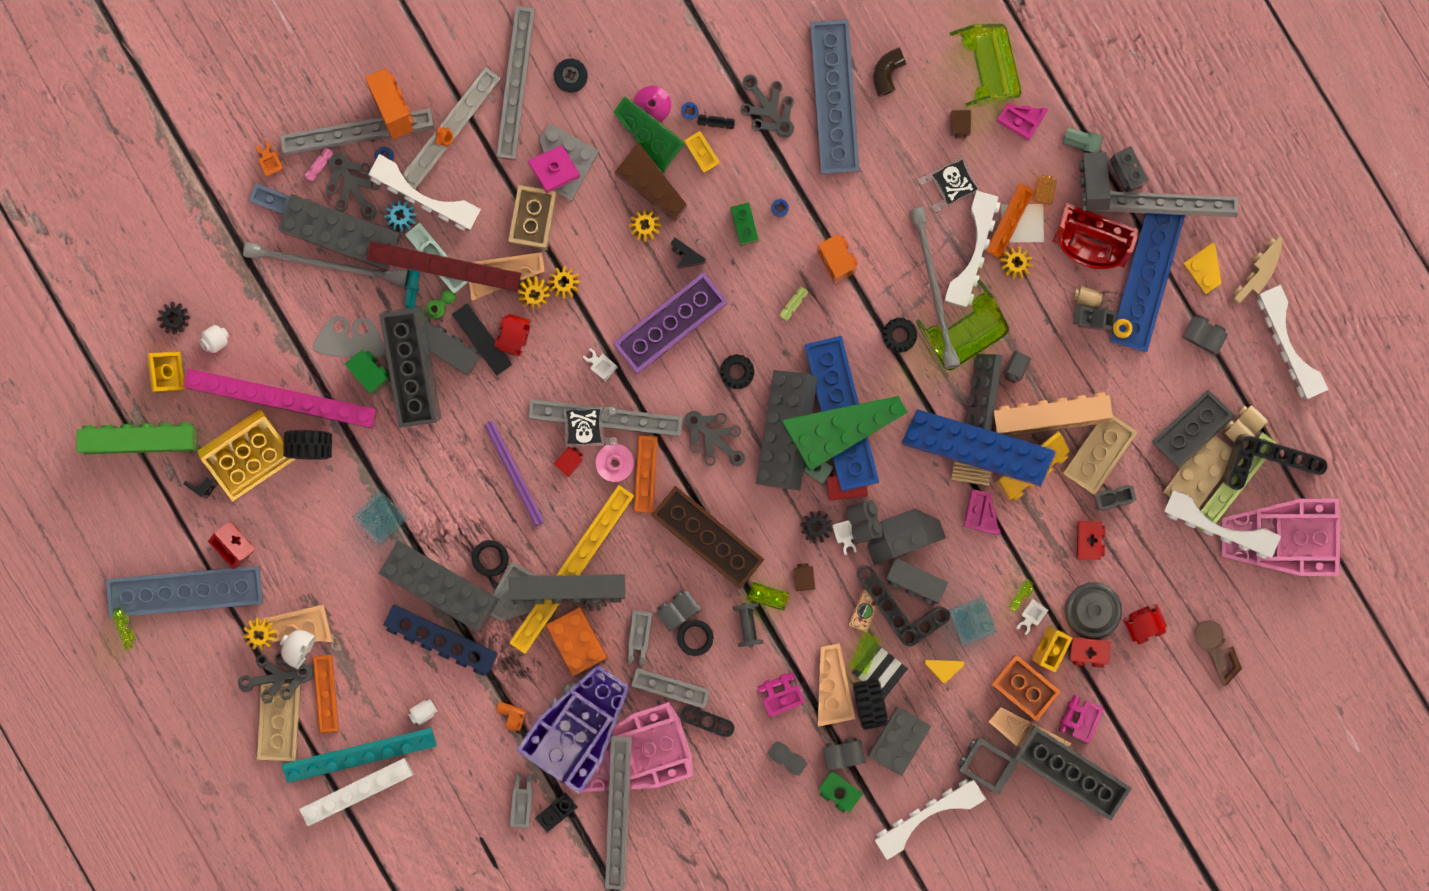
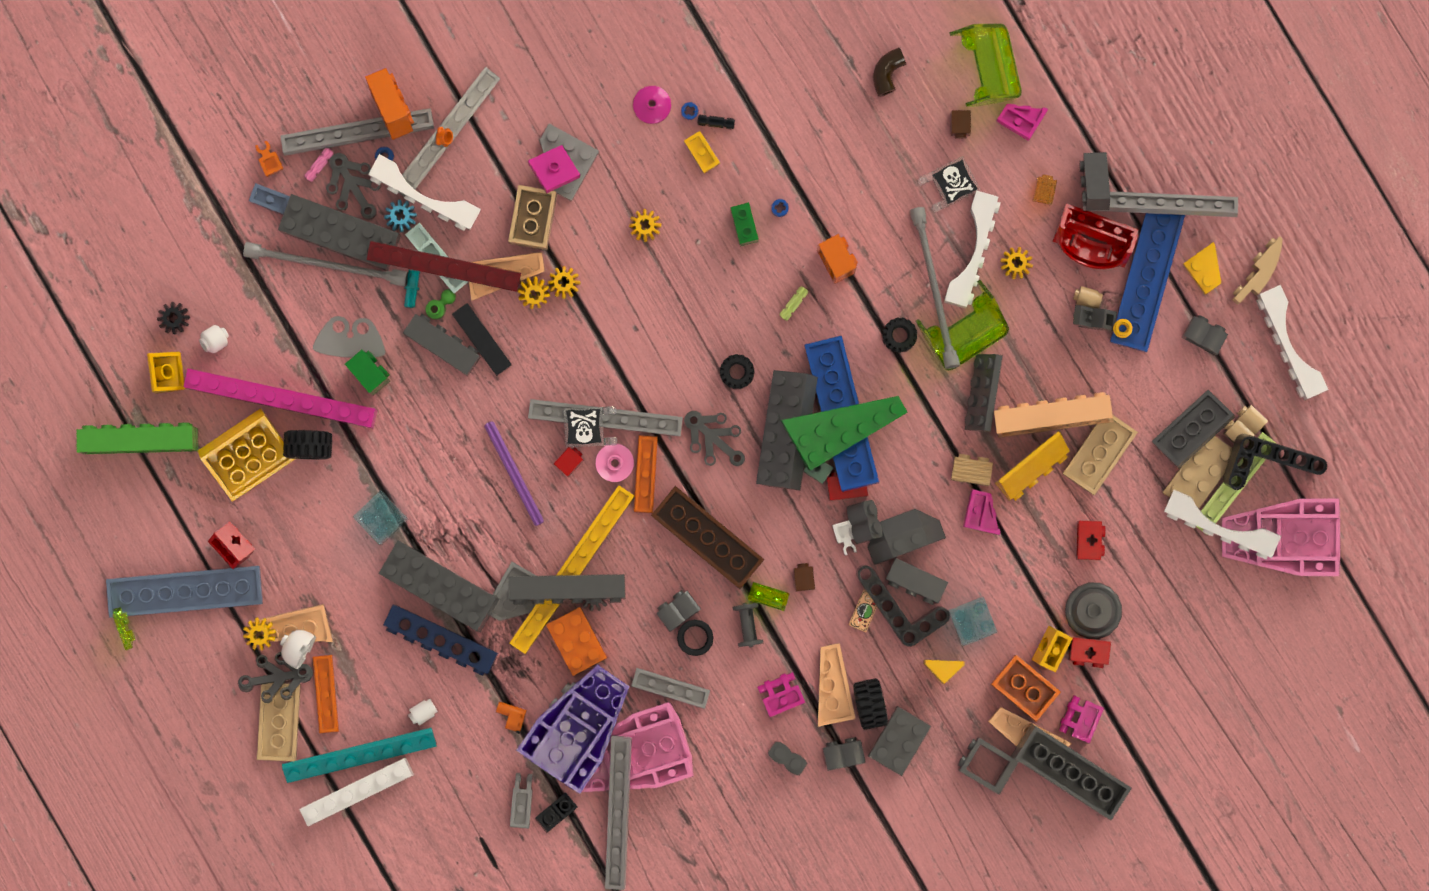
black panel [183,477,218,499] -> none
dark grey brick [379,306,441,428] -> none
black tyre [472,540,509,577] -> none
red brick [494,314,531,357] -> none
light grey plate [496,6,535,160] -> none
black bush [554,58,588,93] -> none
white plate [582,348,618,381] -> none
medium lavender brick [613,272,728,375] -> none
green wing [614,96,686,173] -> none
reddish brown wedge [615,142,687,222] -> none
light grey hinge [628,610,652,666] -> none
black slope [670,237,706,269] -> none
black beam [681,706,734,737] -> none
dark grey plant [741,75,794,138] -> none
black gear [801,511,833,543] -> none
sand blue plate [810,20,859,174] -> none
green brick [818,770,863,813] -> none
clear neon green plate [849,632,882,675] -> none
sticker [852,643,908,699] -> none
white arch [874,778,986,860] -> none
blue plate [902,409,1056,487] -> none
orange tile [986,183,1034,260] -> none
white sticker [1001,204,1044,242] -> none
dark grey brick [1003,351,1031,383] -> none
clear neon green plate [1009,579,1034,611] -> none
white plate [1016,599,1048,635] -> none
sand green piece [1063,128,1104,153] -> none
dark grey brick [1094,485,1136,511] -> none
dark grey window [1109,146,1148,192] -> none
red brick [1123,604,1167,645] -> none
reddish brown piece [1194,620,1242,686] -> none

